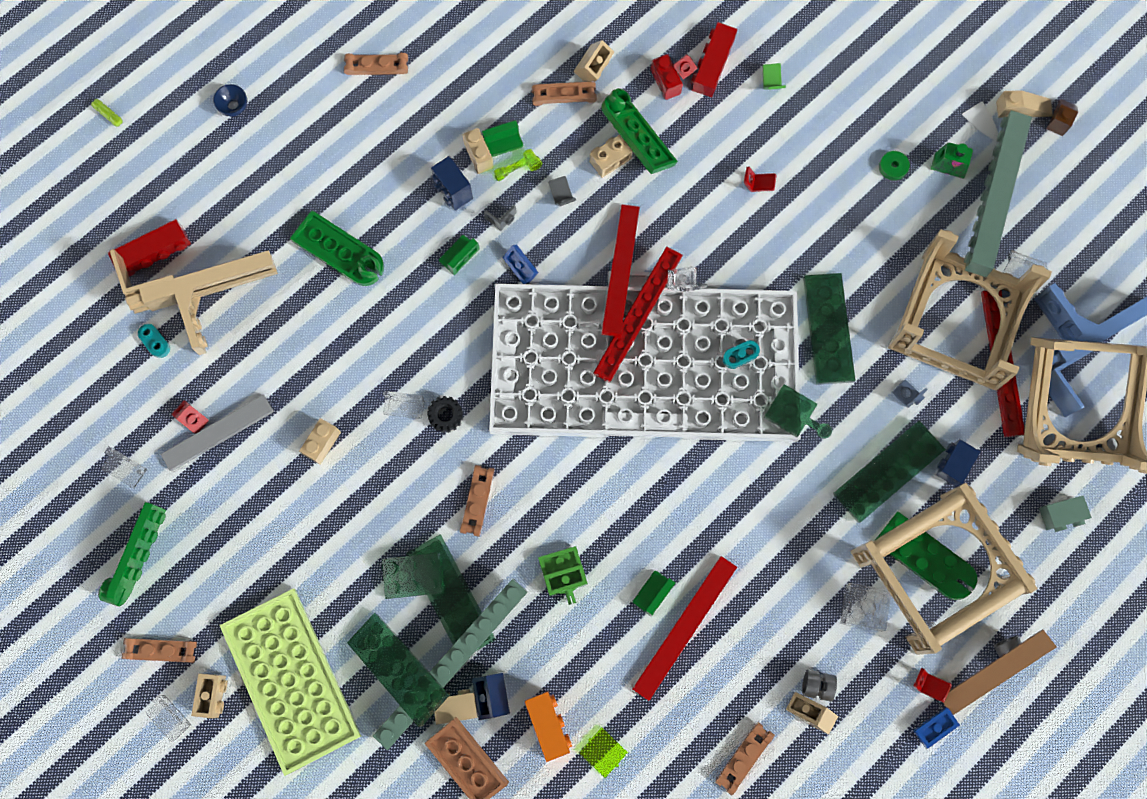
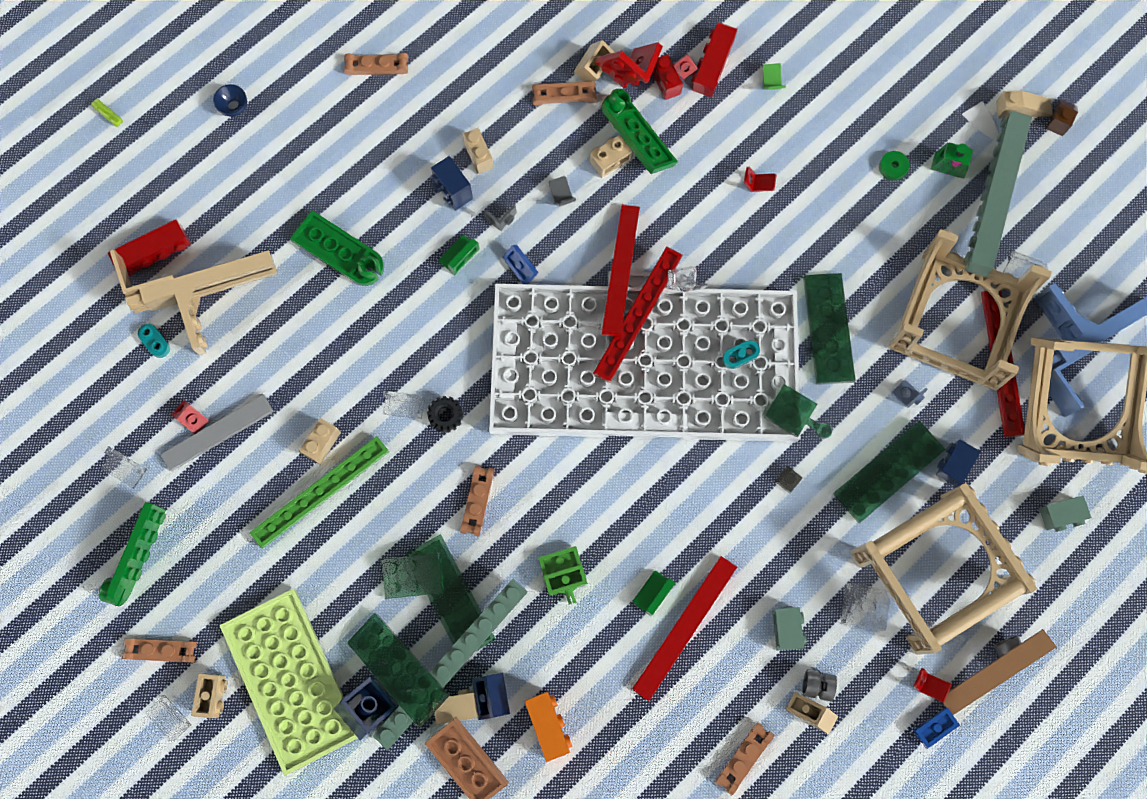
green panel [482,120,523,157] -> none
clear neon green brick [493,149,543,181] -> none
clear neon green piece [579,727,628,778] -> none
green plate [874,511,978,600] -> none
none -> bright green plate [249,436,389,549]
none -> dark blue brick [334,676,397,741]
none -> red bracket [595,42,663,88]
none -> sand green brick [772,607,807,651]
none -> clear smoke plate [775,466,803,494]

